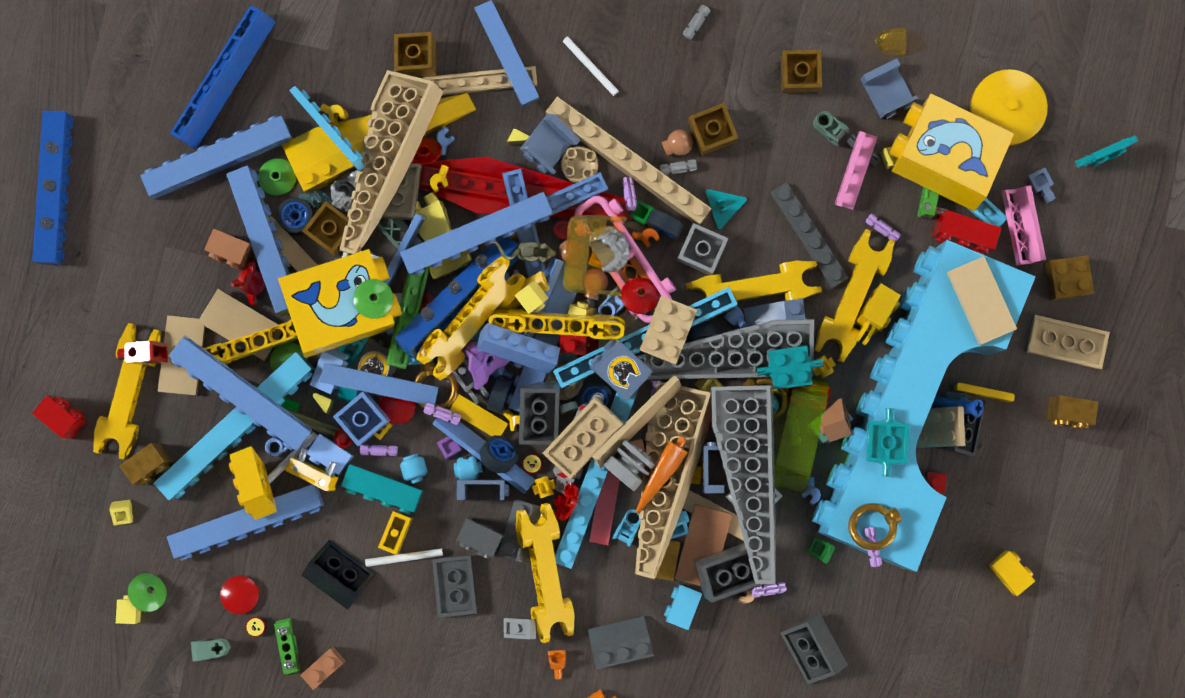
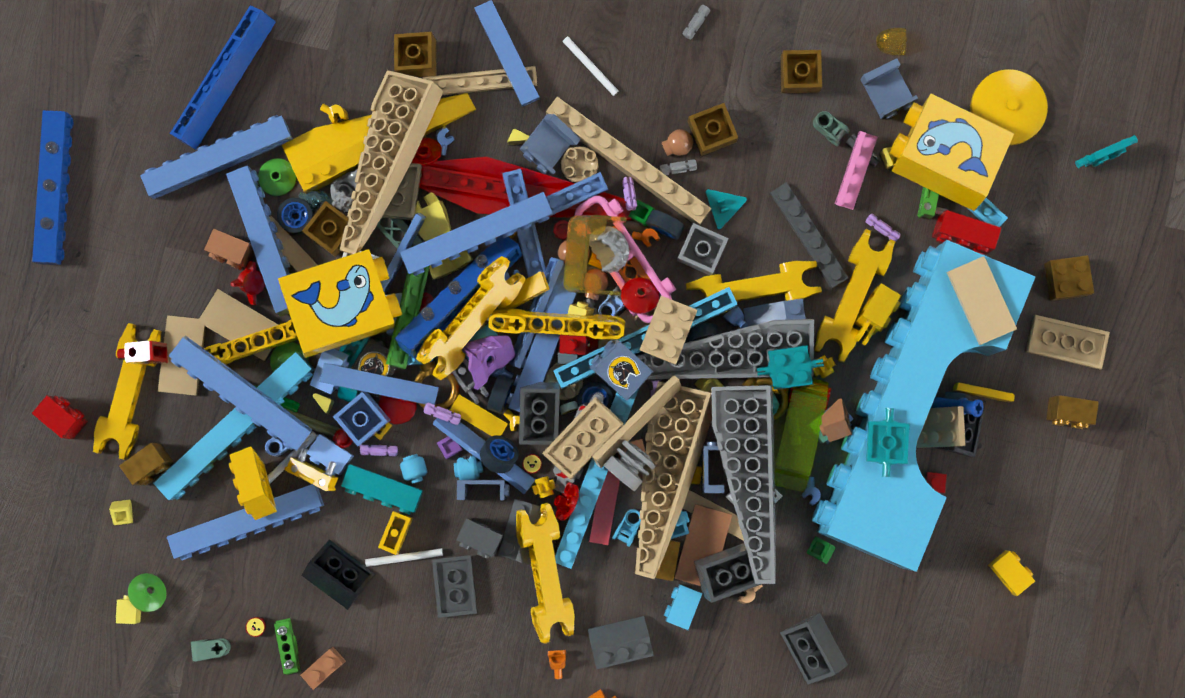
red dish [220,575,259,615] -> none
medium azure plate [289,86,365,172] -> none
bright green dish [353,279,393,319] -> none
yellow piece [430,165,449,193] -> none
medium blue brick [476,323,560,374] -> none
olive animal [492,240,556,262] -> none
light grey plate [504,618,536,639] -> none
light yellow brick [514,280,549,314] -> none
orange piece [636,436,688,514] -> none
lavender axle [751,582,787,598] -> none
pearl gold piece [848,503,902,550] -> none
lavender axle [864,527,882,567] -> none
bright pink fence [1001,186,1046,266] -> none
sand blue plate [1027,168,1055,204] -> none

